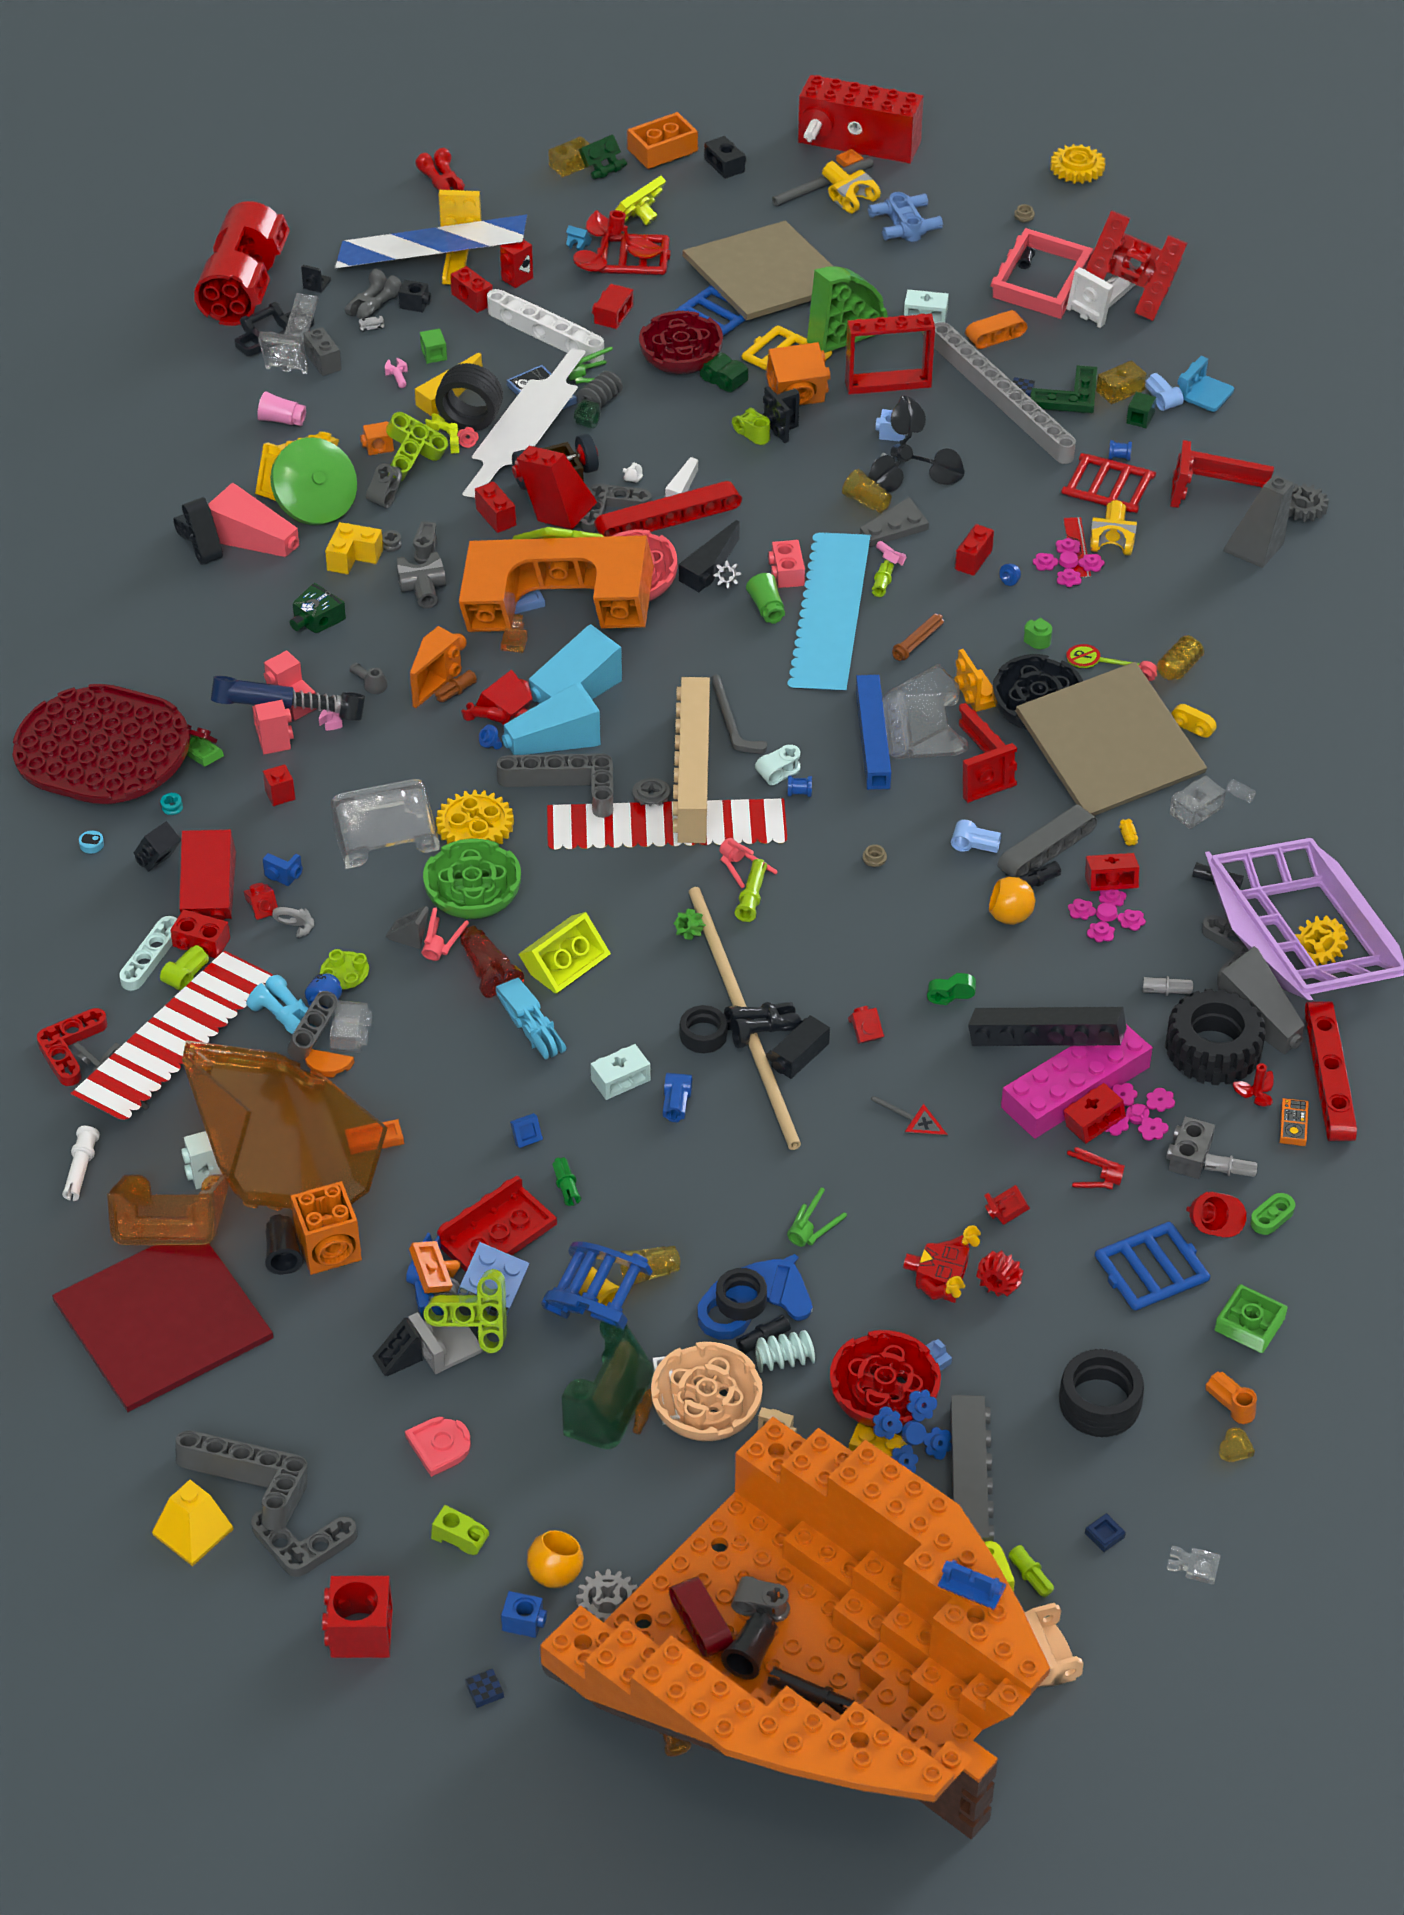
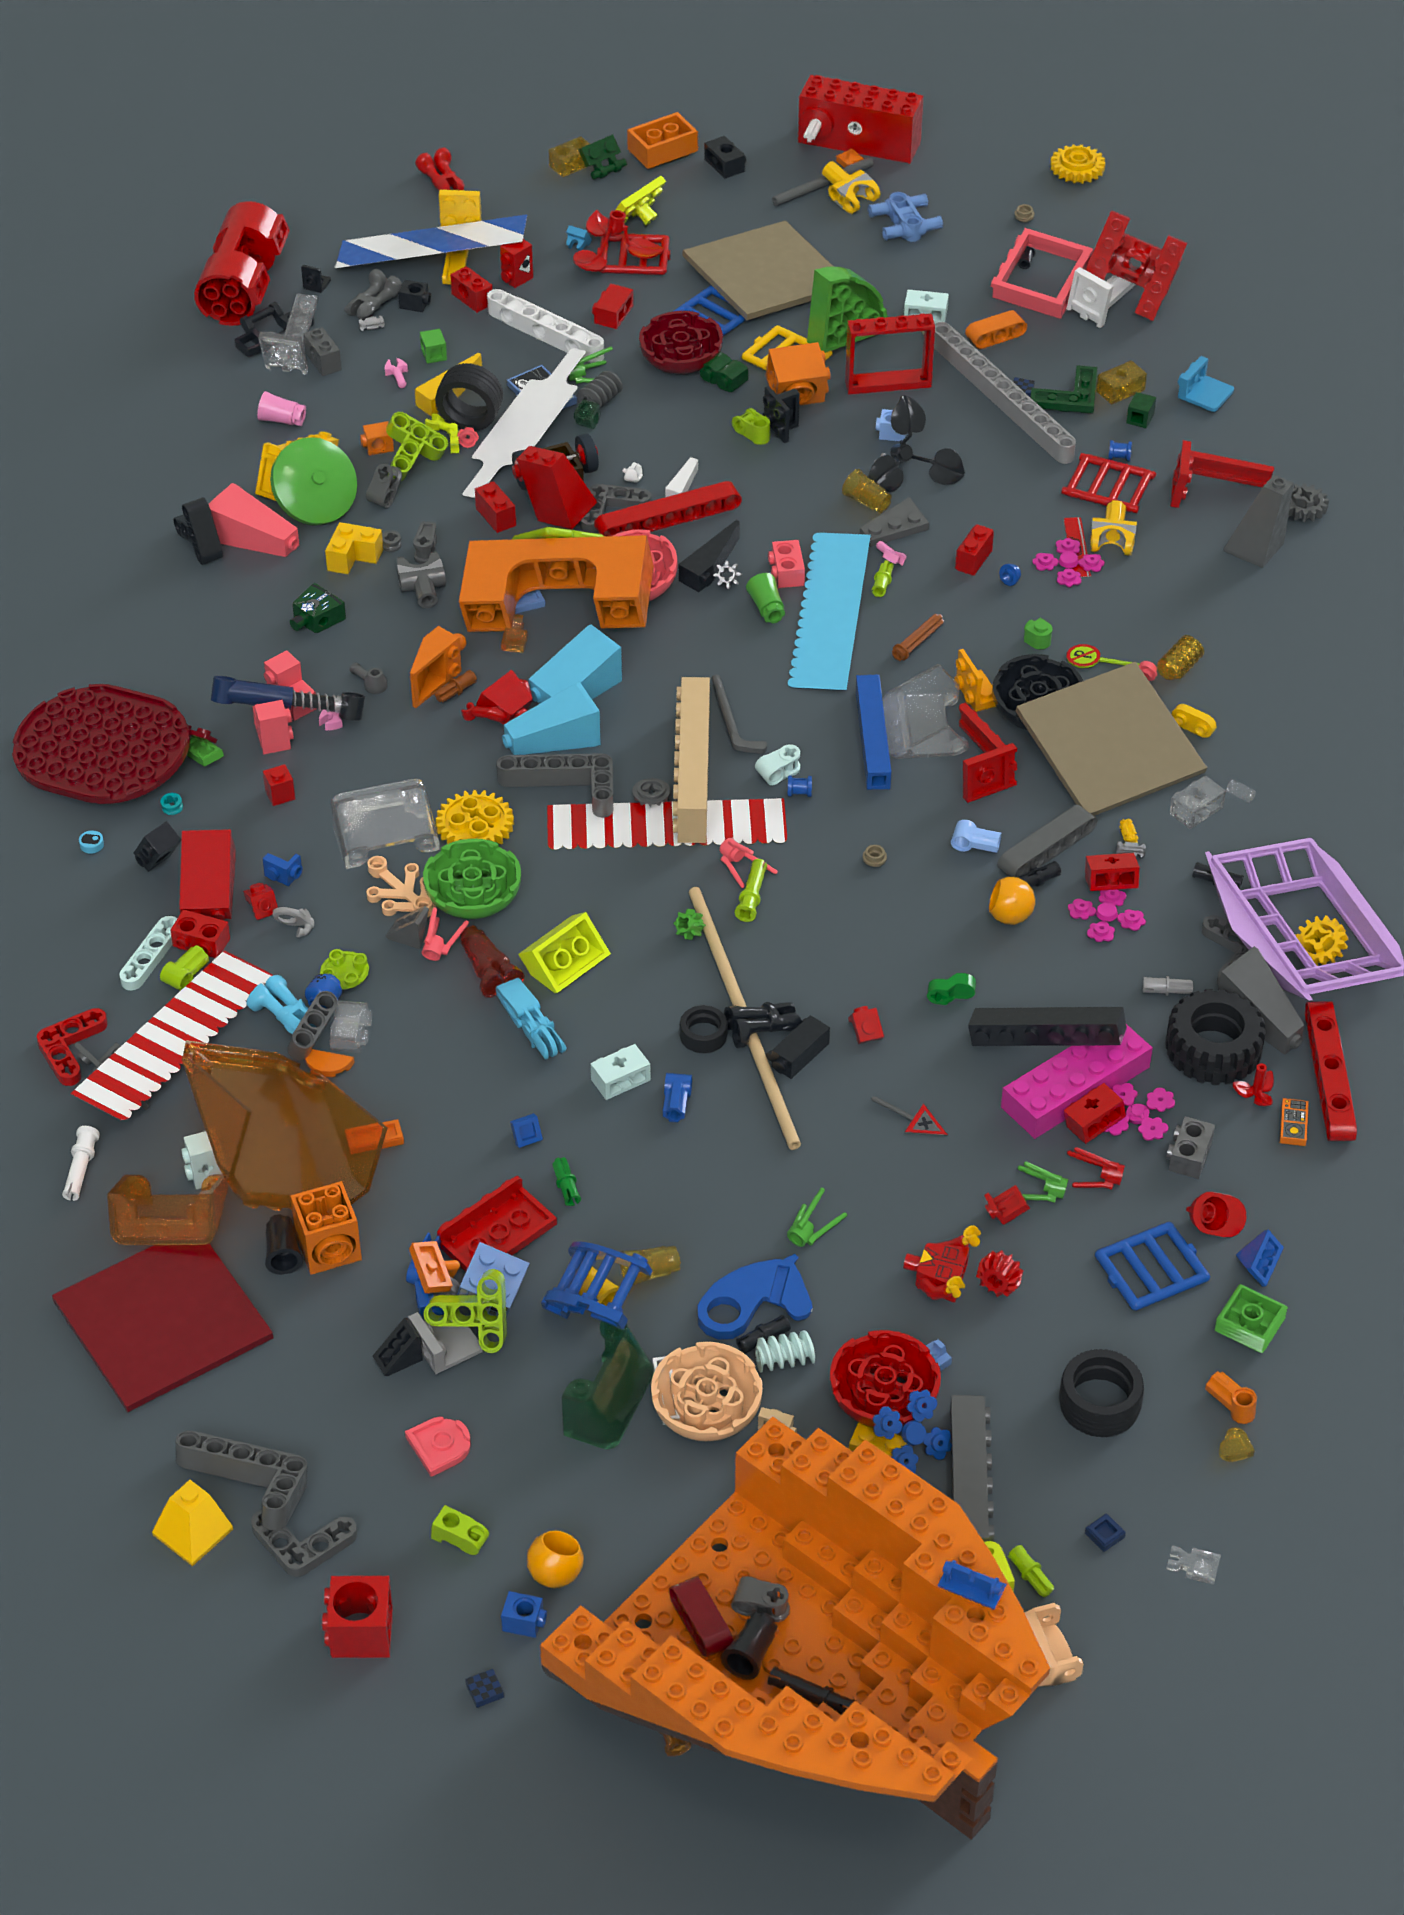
blue plate [479,725,502,749] -> none
light grey gear [576,1569,638,1622] -> none
clear orange piece [633,1388,653,1434] -> none
black tyre [716,1268,767,1321] -> none
light blue piece [1145,373,1183,411] -> none
light grey axle [1204,1153,1258,1177] -> none
bright green plate [1250,1193,1295,1235] -> none
none -> light nougat plant [366,856,436,917]
none -> bright green plant [1017,1161,1069,1203]
none -> piece [1116,841,1146,858]
none -> blue slope [1236,1229,1284,1287]

